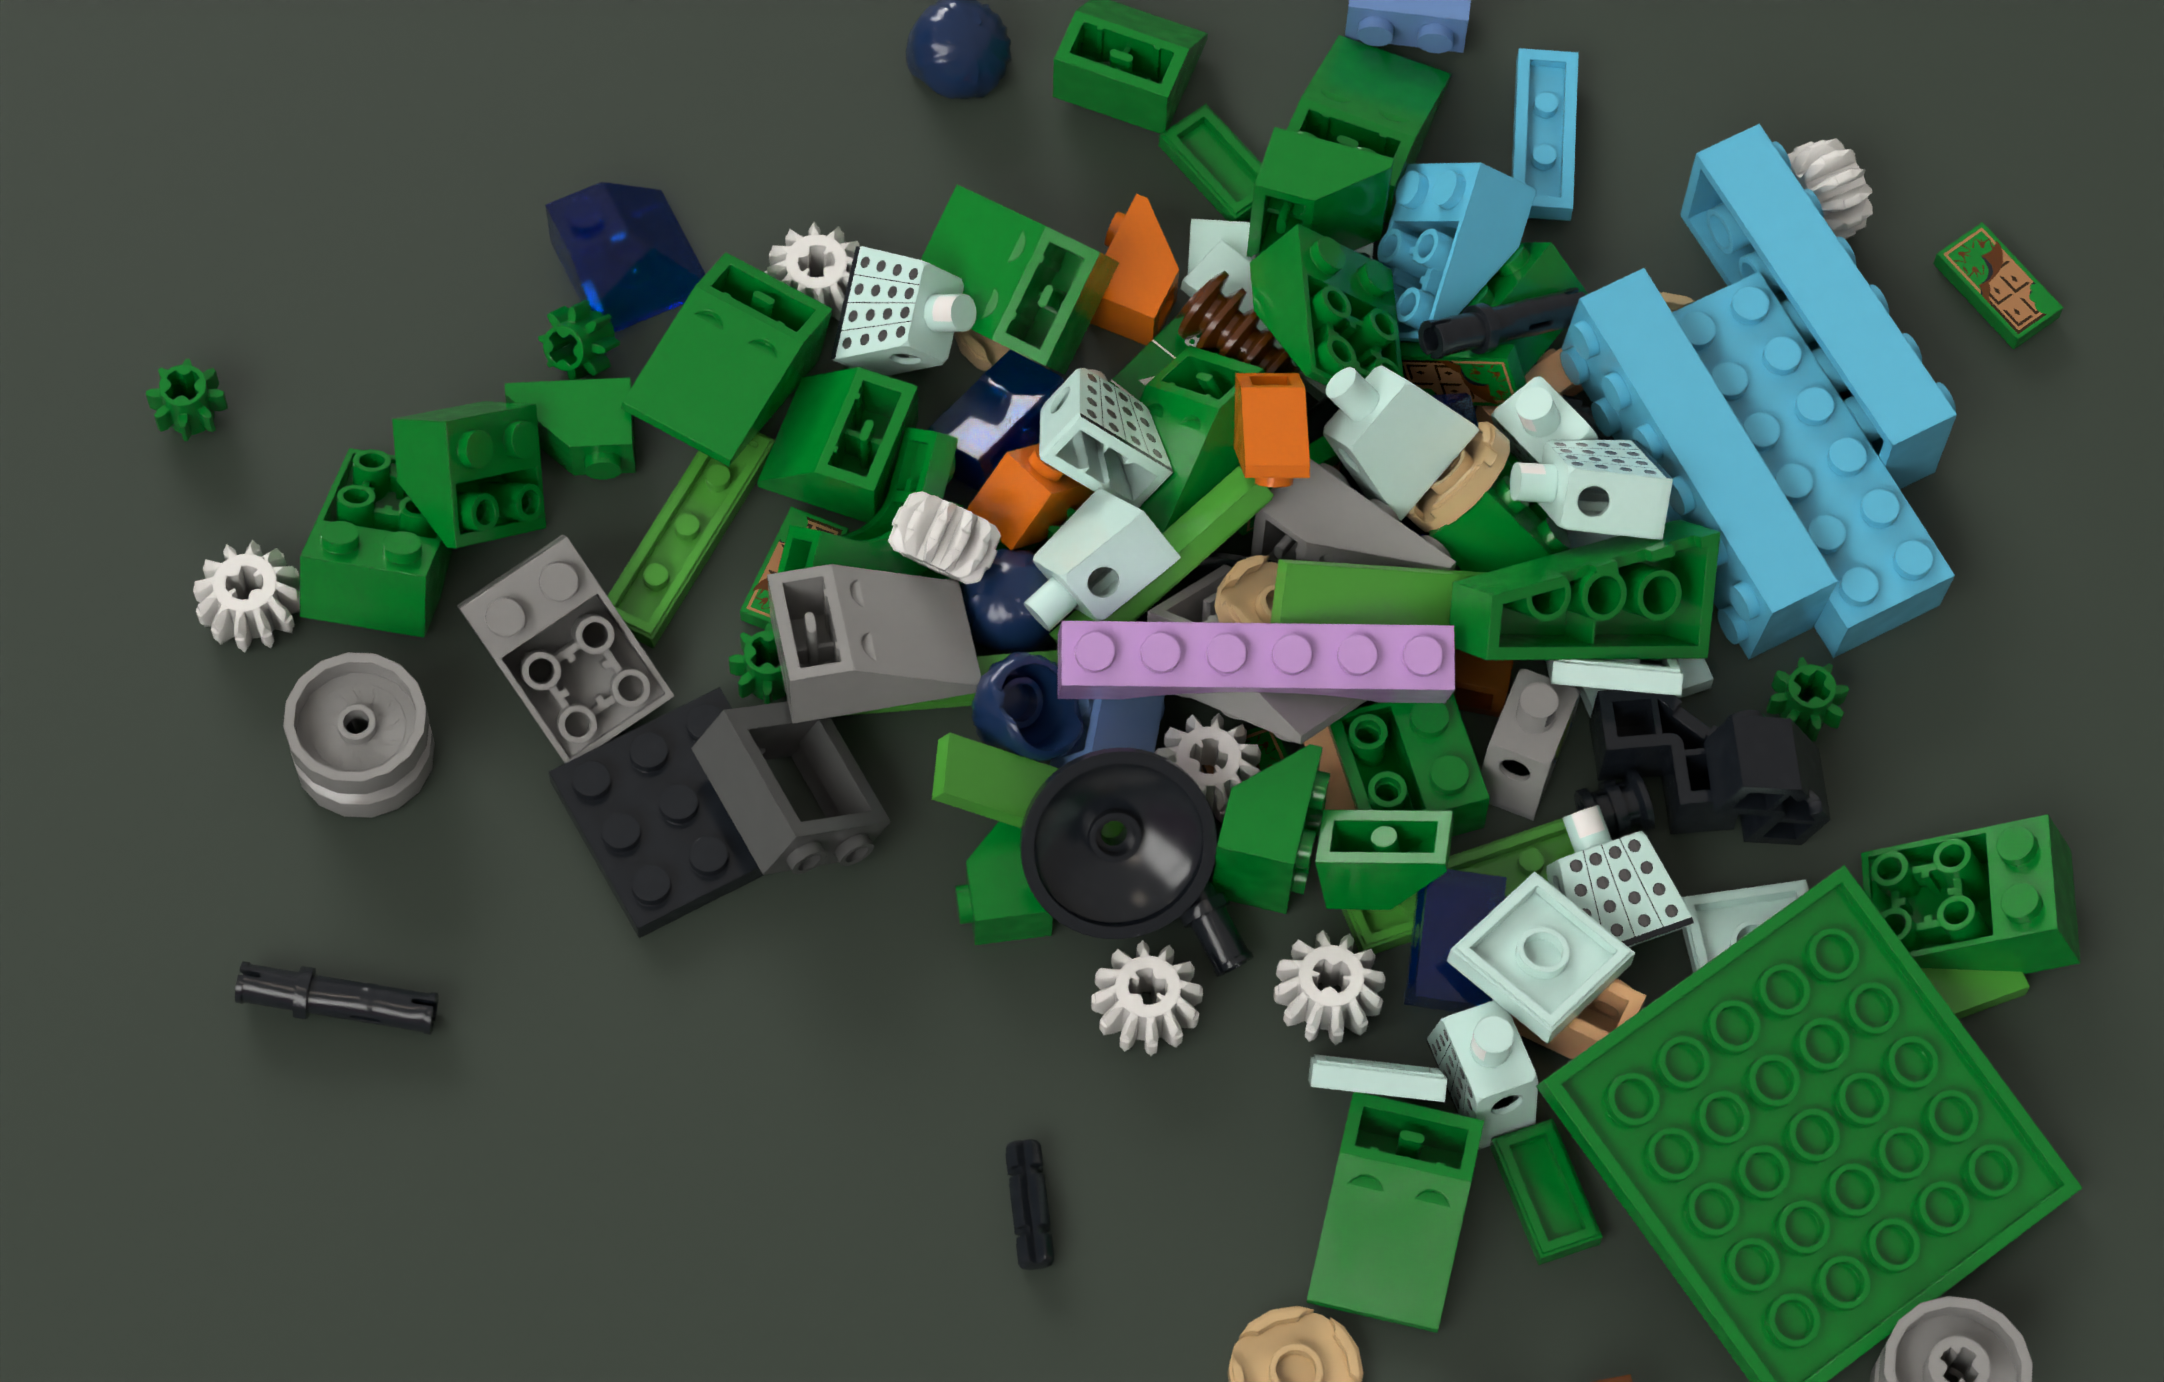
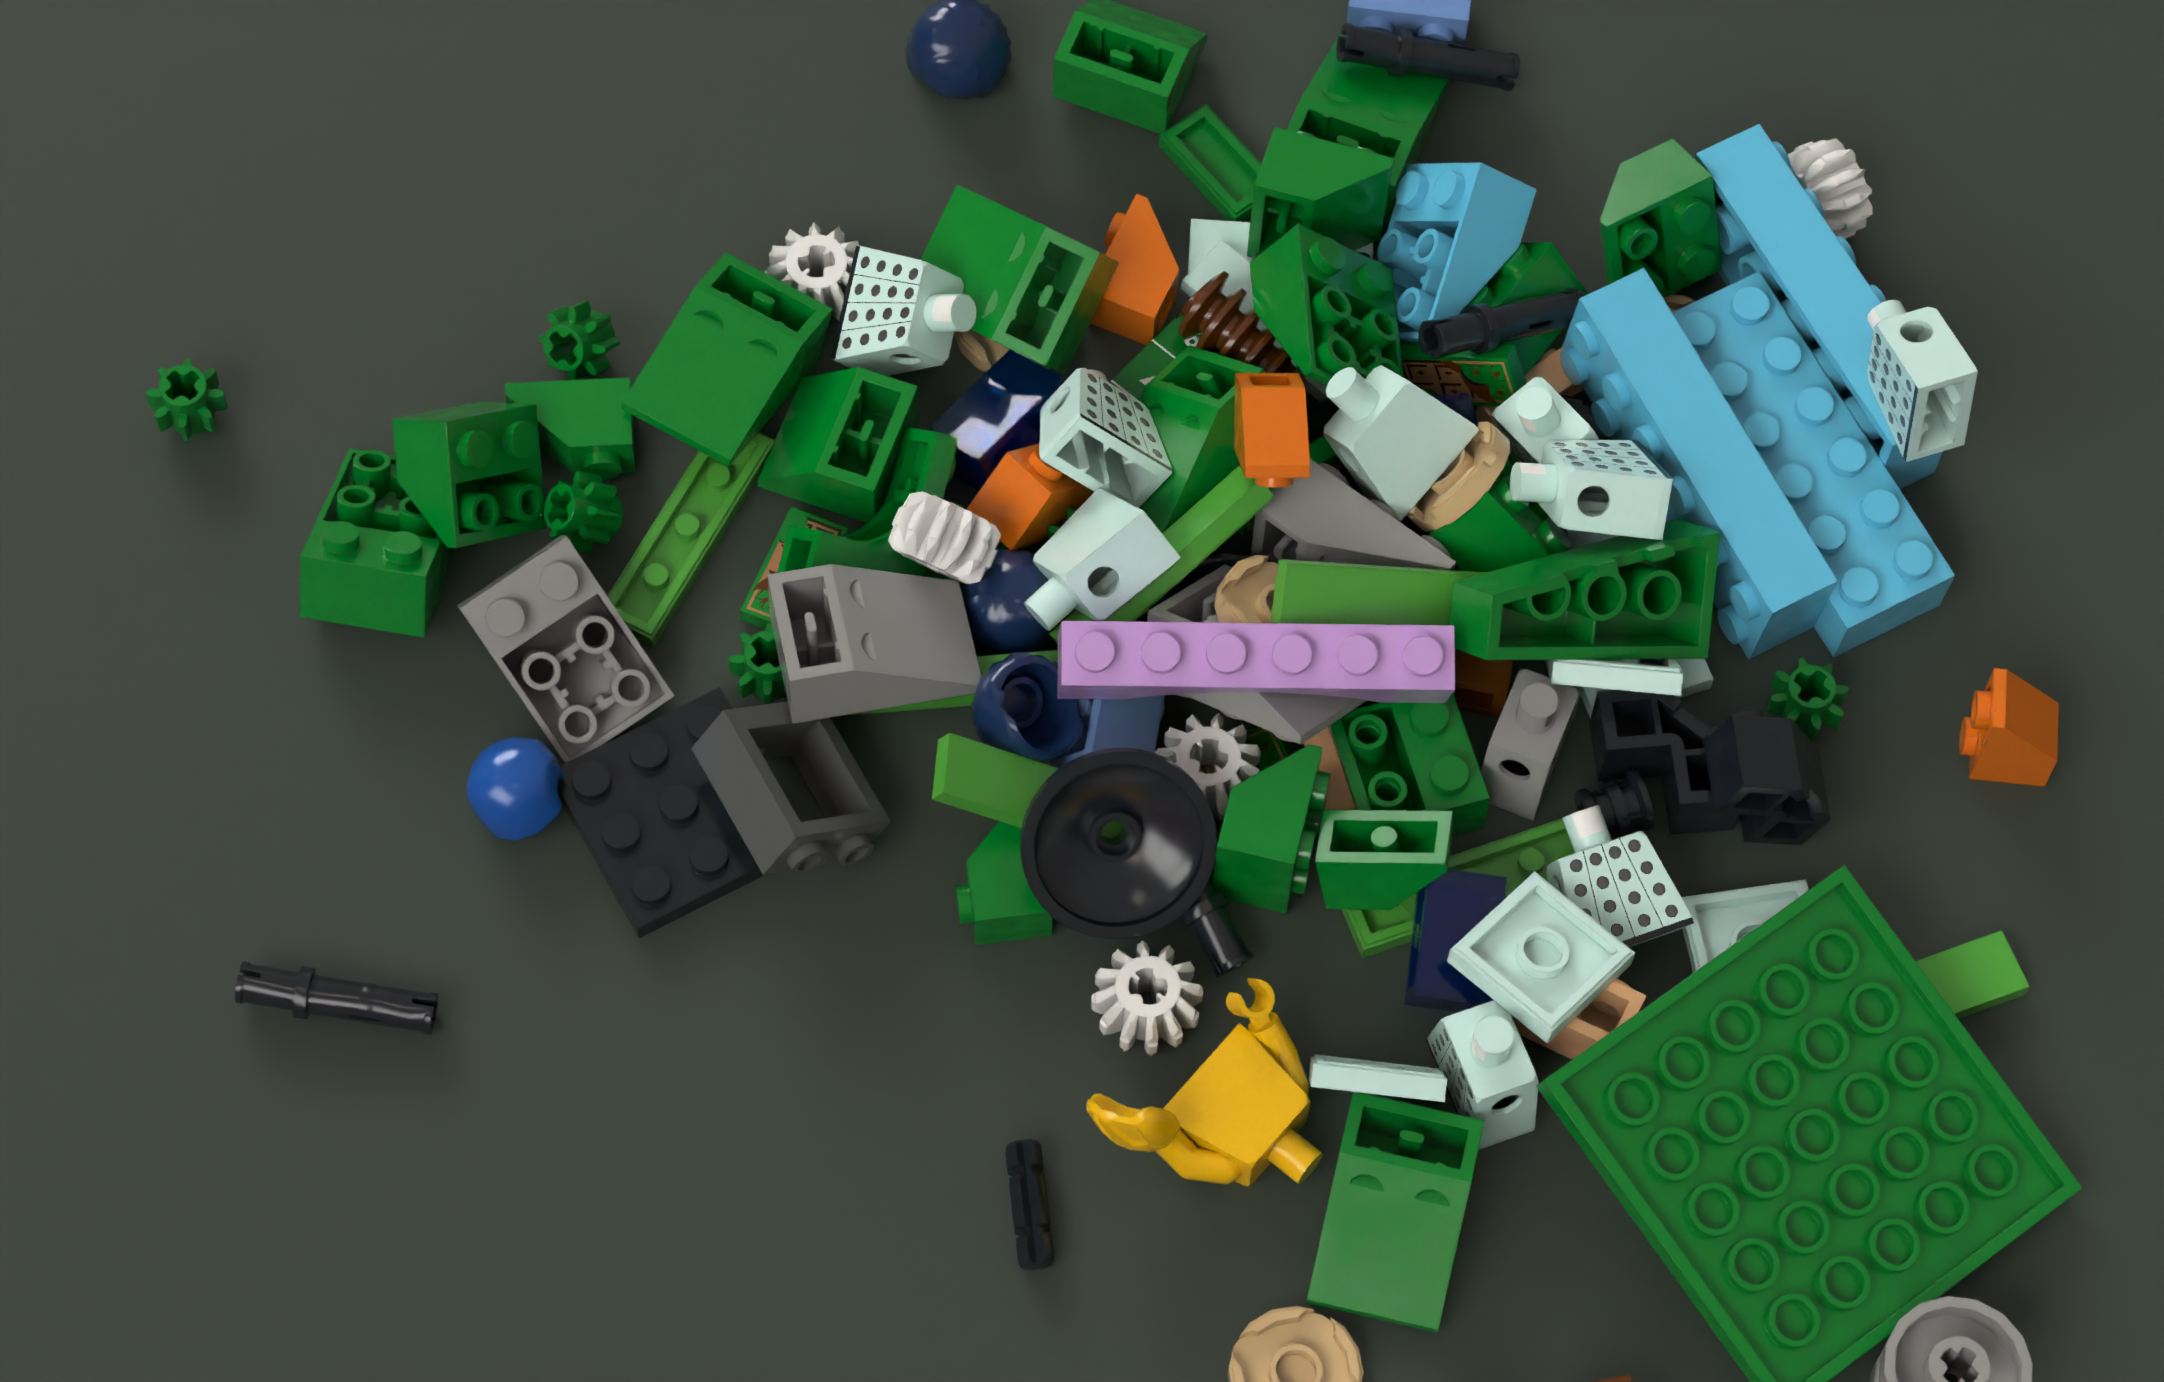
white gear [193,540,300,653] -> none
light grey wheel [283,652,435,818] -> none
clear blue slope [545,182,705,332] -> none
white gear [1273,930,1385,1045] -> none
green tile [1489,1118,1603,1266] -> none
medium azure plate [1511,48,1579,221] -> none
green slope [1861,814,2081,974] -> none
tile [1933,222,2063,350] -> none
none -> blue hair [466,736,565,841]
none -> green gear [544,471,623,553]
none -> yellow torso [1086,978,1323,1187]
none -> black pin [1336,23,1520,92]
none -> green slope [1600,138,1722,298]
none -> light aqua torso [1867,300,1978,462]
none -> orange slope [1959,668,2059,787]

